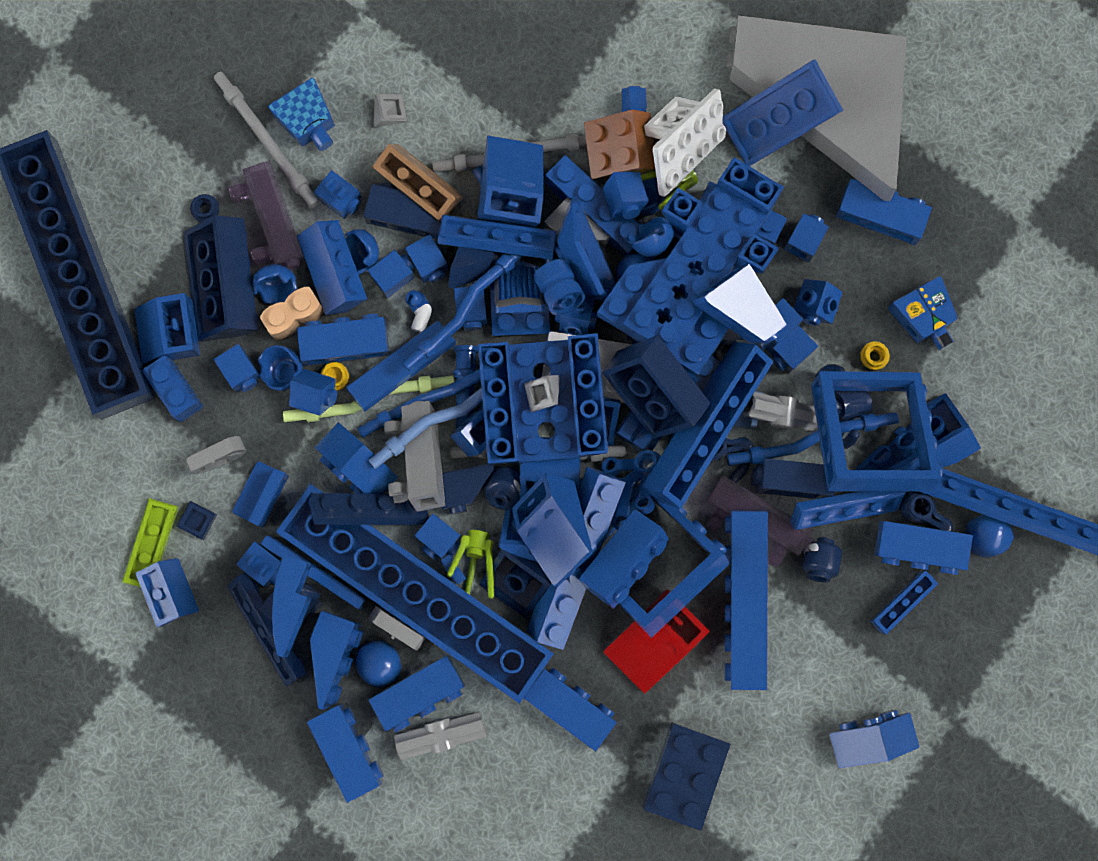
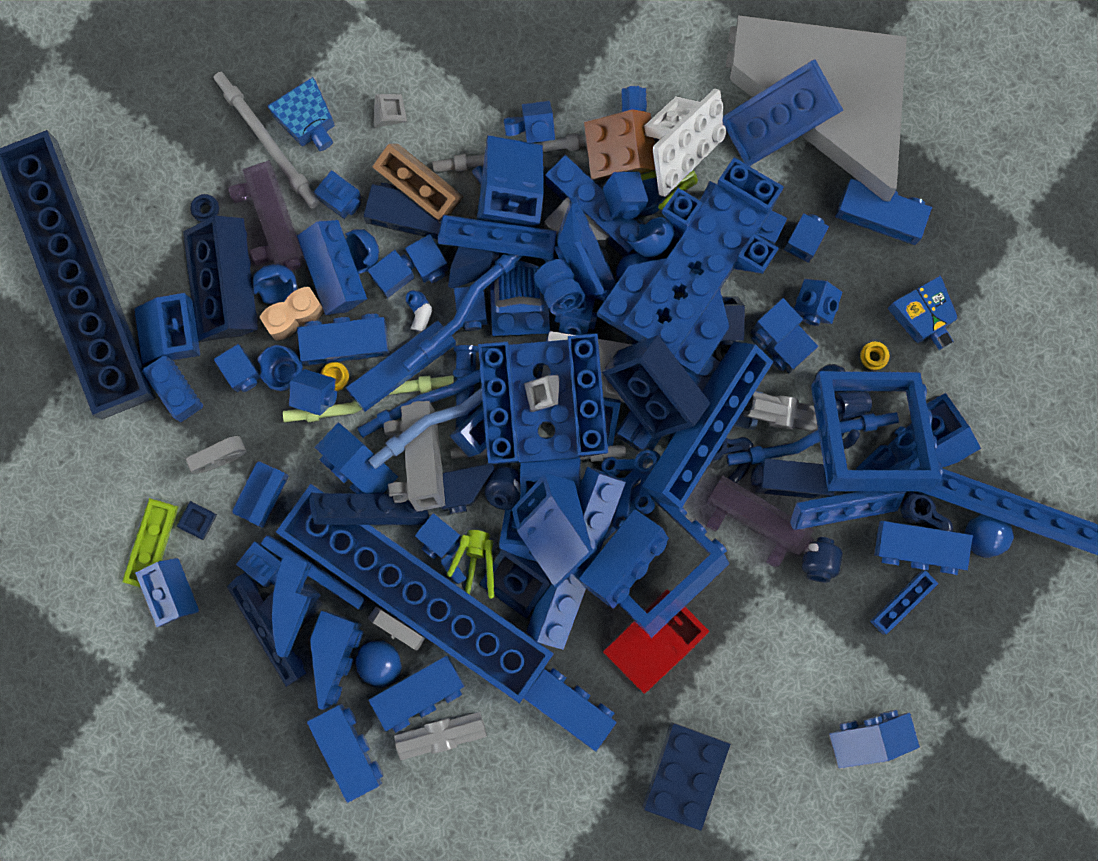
slope [692,264,787,344] -> none
blue brick [725,509,768,690] -> none
none -> blue brick [504,101,555,143]

